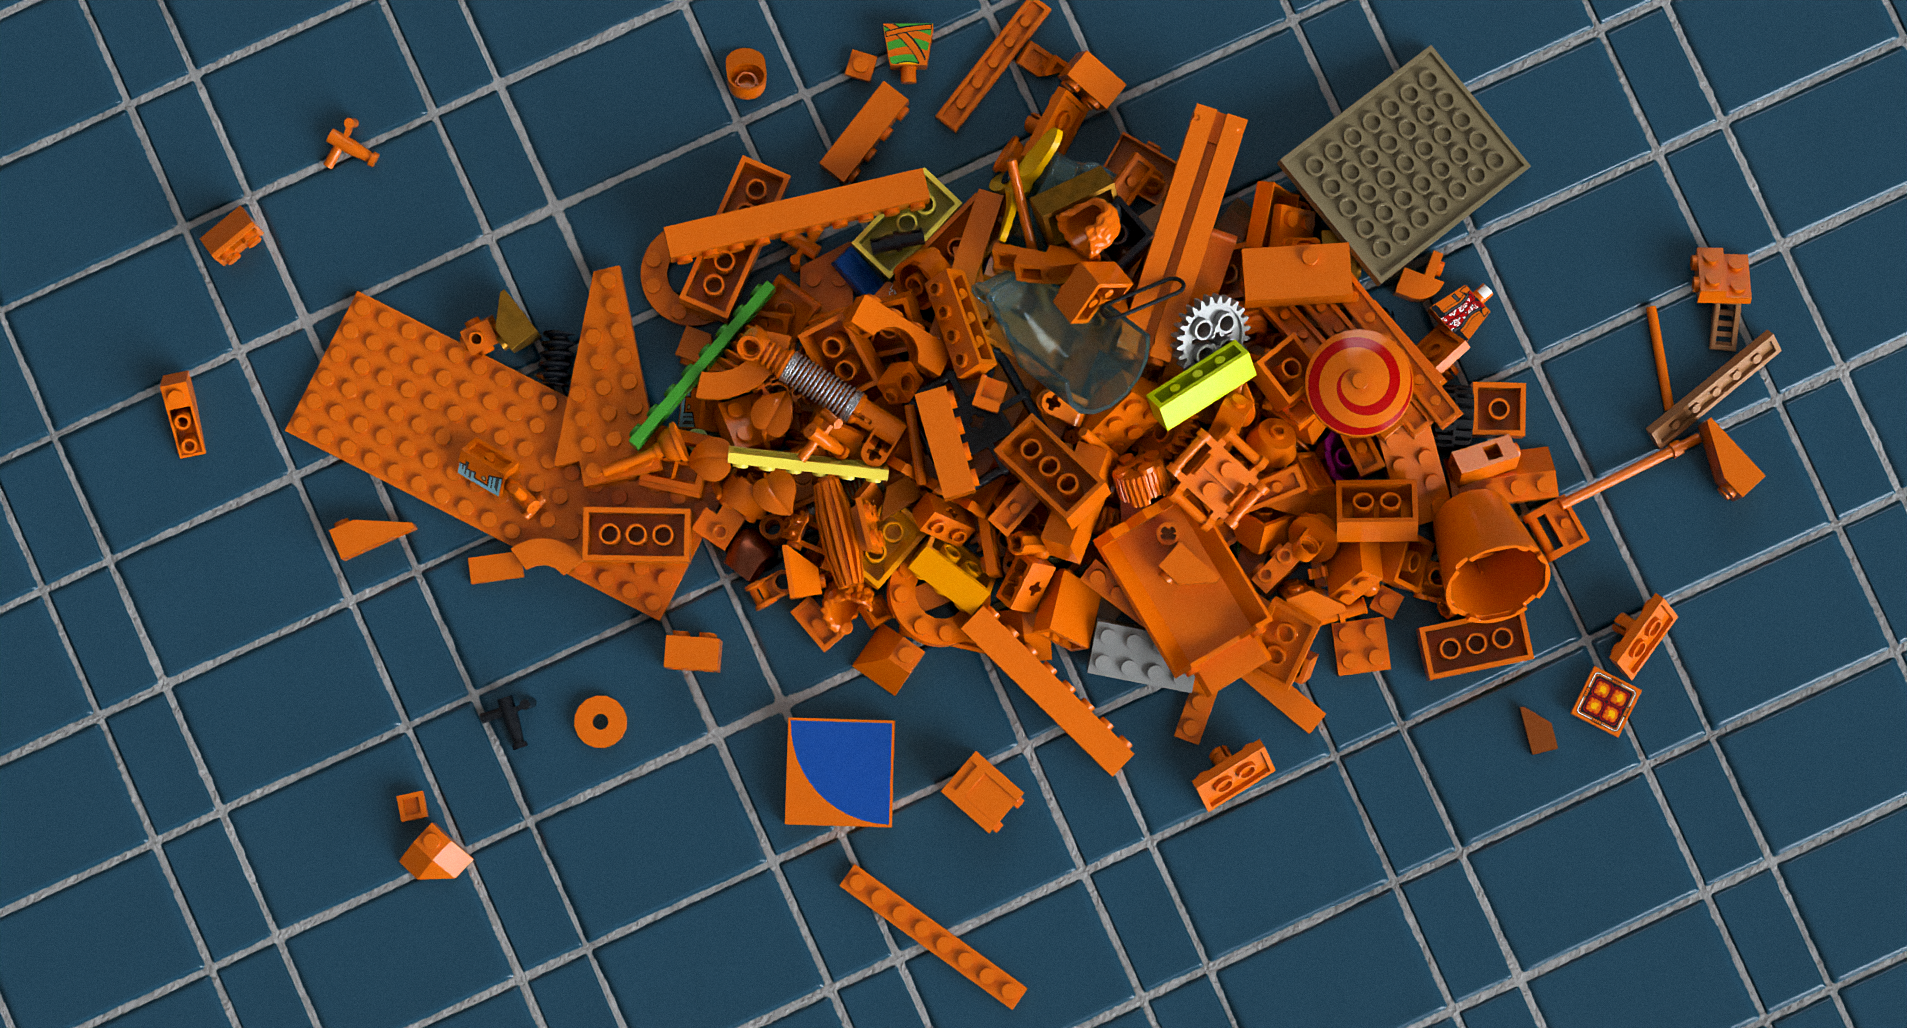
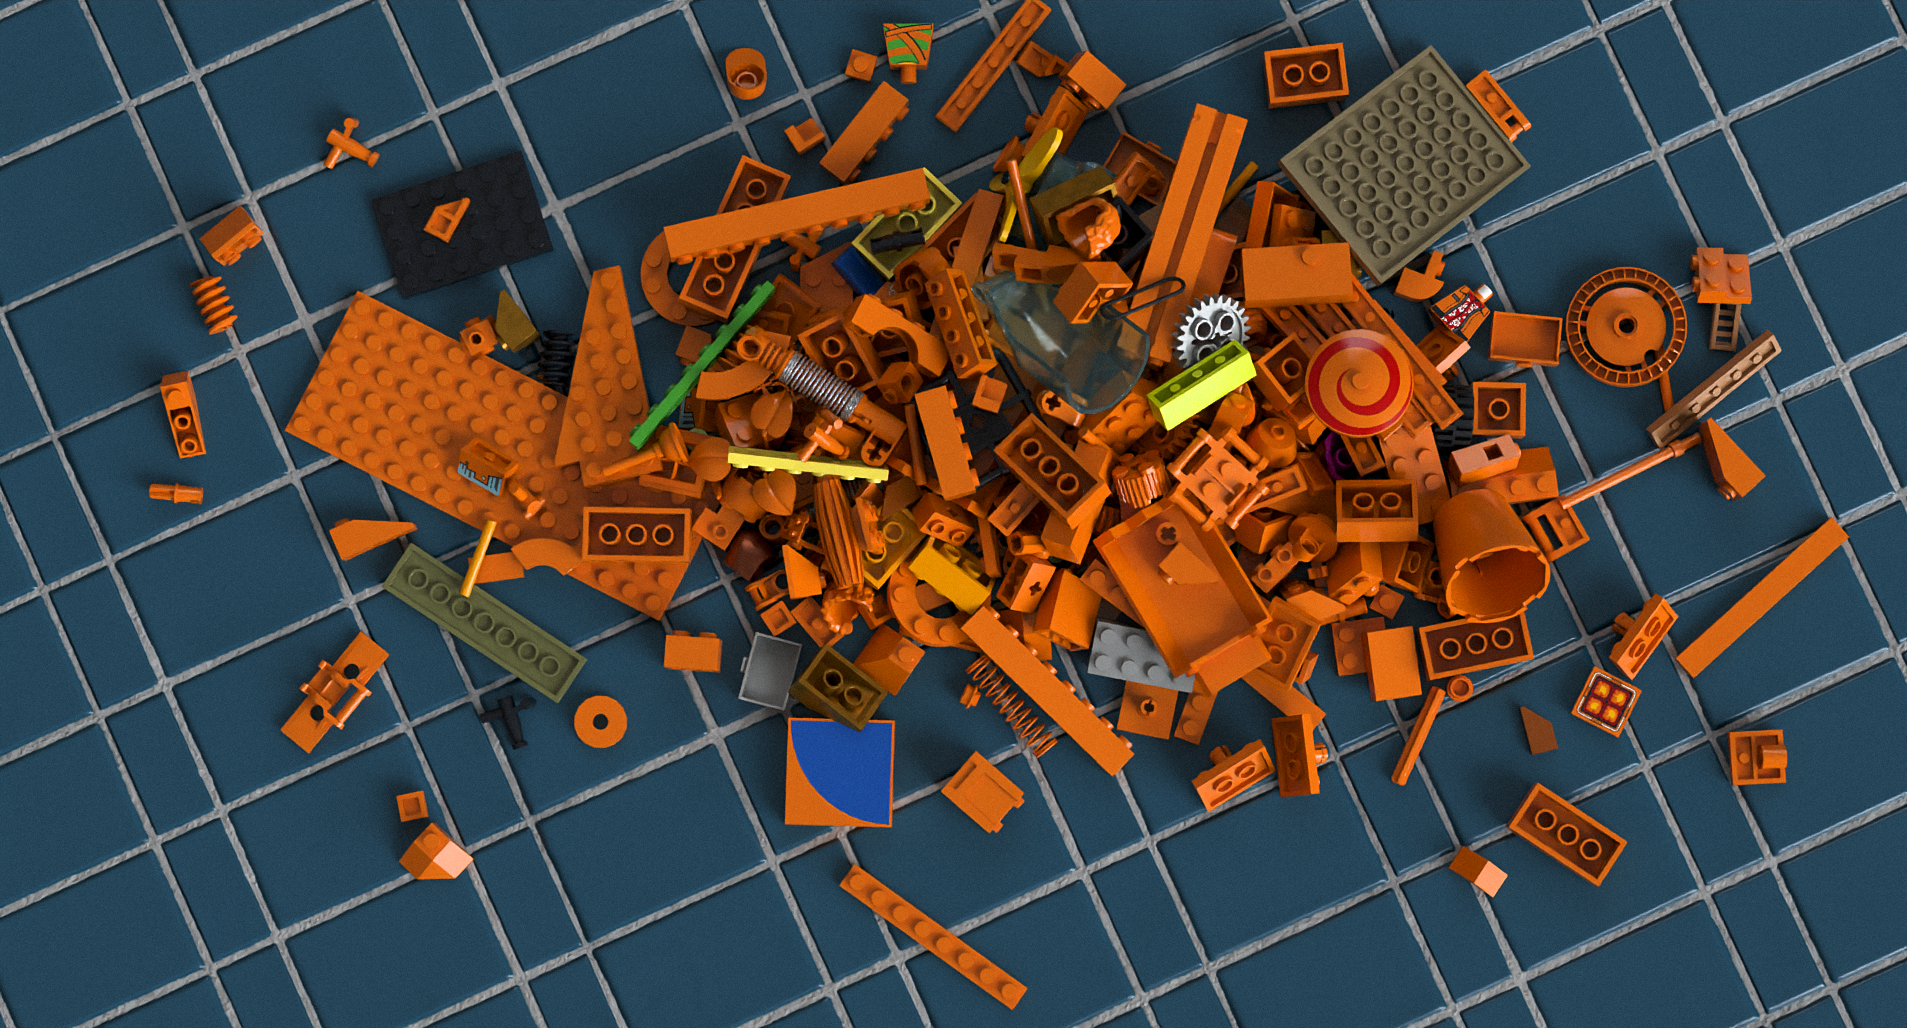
none -> orange axle [149,483,203,504]
none -> orange piece [189,276,238,335]
none -> orange piece [280,631,390,753]
none -> black plate [371,150,554,300]
none -> olive plate [382,543,588,703]
none -> orange tile [423,197,471,243]
none -> light orange bar [459,519,497,597]
none -> light grey container [738,632,803,711]
none -> orange plate [760,601,797,637]
none -> orange panel [784,118,826,157]
none -> pearl gold slope [788,643,888,732]
none -> orange plate [959,684,981,709]
none -> orange piece [965,654,1058,758]
none -> orange tile [1116,680,1178,740]
none -> light orange bar [1217,161,1259,217]
none -> orange brick [1262,43,1349,109]
none -> orange plate [1271,713,1328,798]
none -> orange container [1362,626,1422,701]
none -> orange axle [1391,686,1446,786]
none -> orange plate [1446,675,1473,702]
none -> orange slope [1448,846,1508,897]
none -> orange plate [1465,69,1531,142]
none -> orange container [1488,311,1563,368]
none -> orange brick [1505,783,1628,887]
none -> orange piece [1565,267,1687,388]
none -> orange tile [1674,517,1849,678]
none -> orange plate [1728,729,1787,786]

